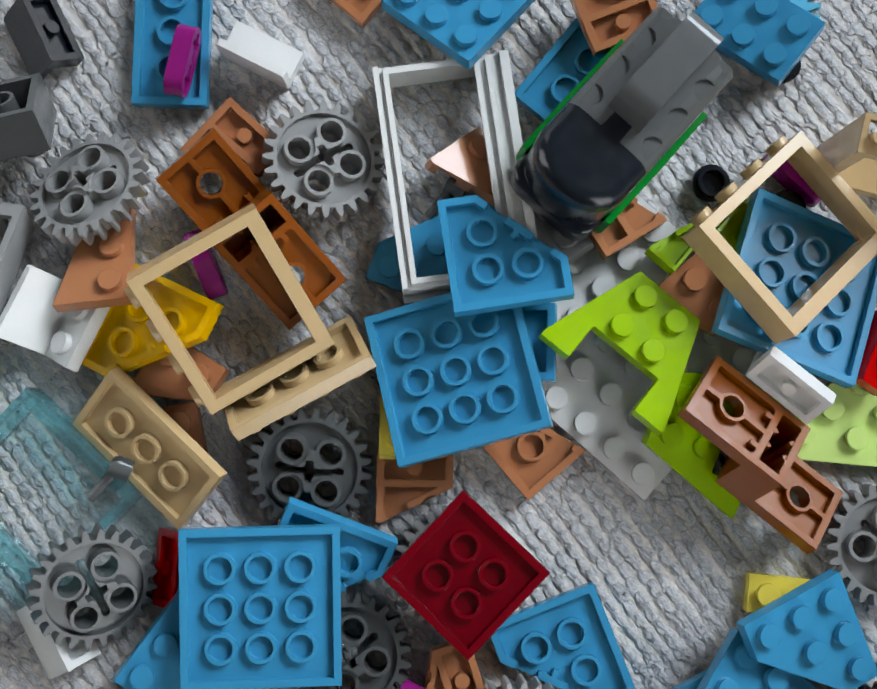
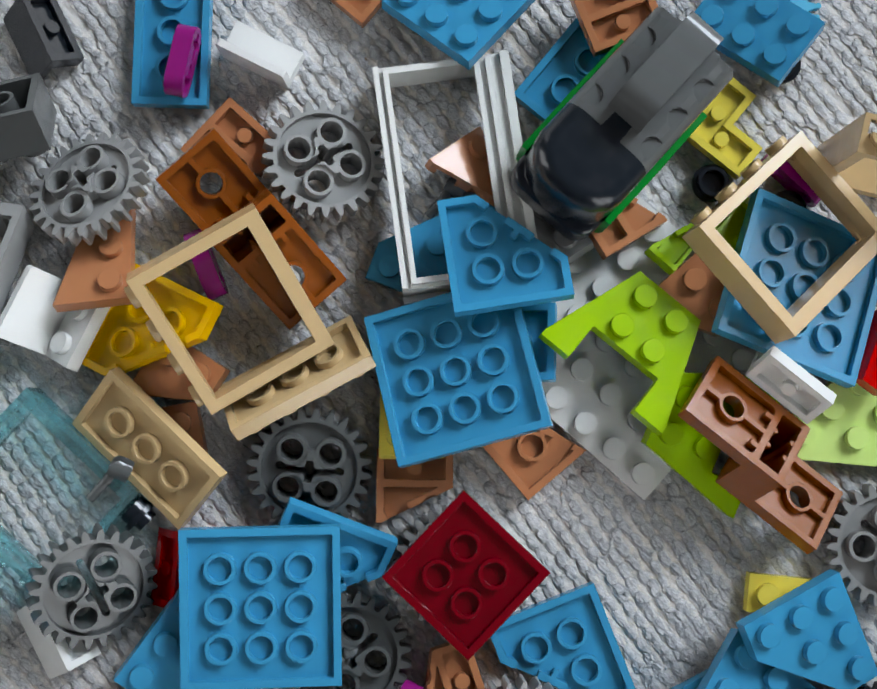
none -> black plate [121,496,156,531]
none -> light yellow plate [686,77,763,180]

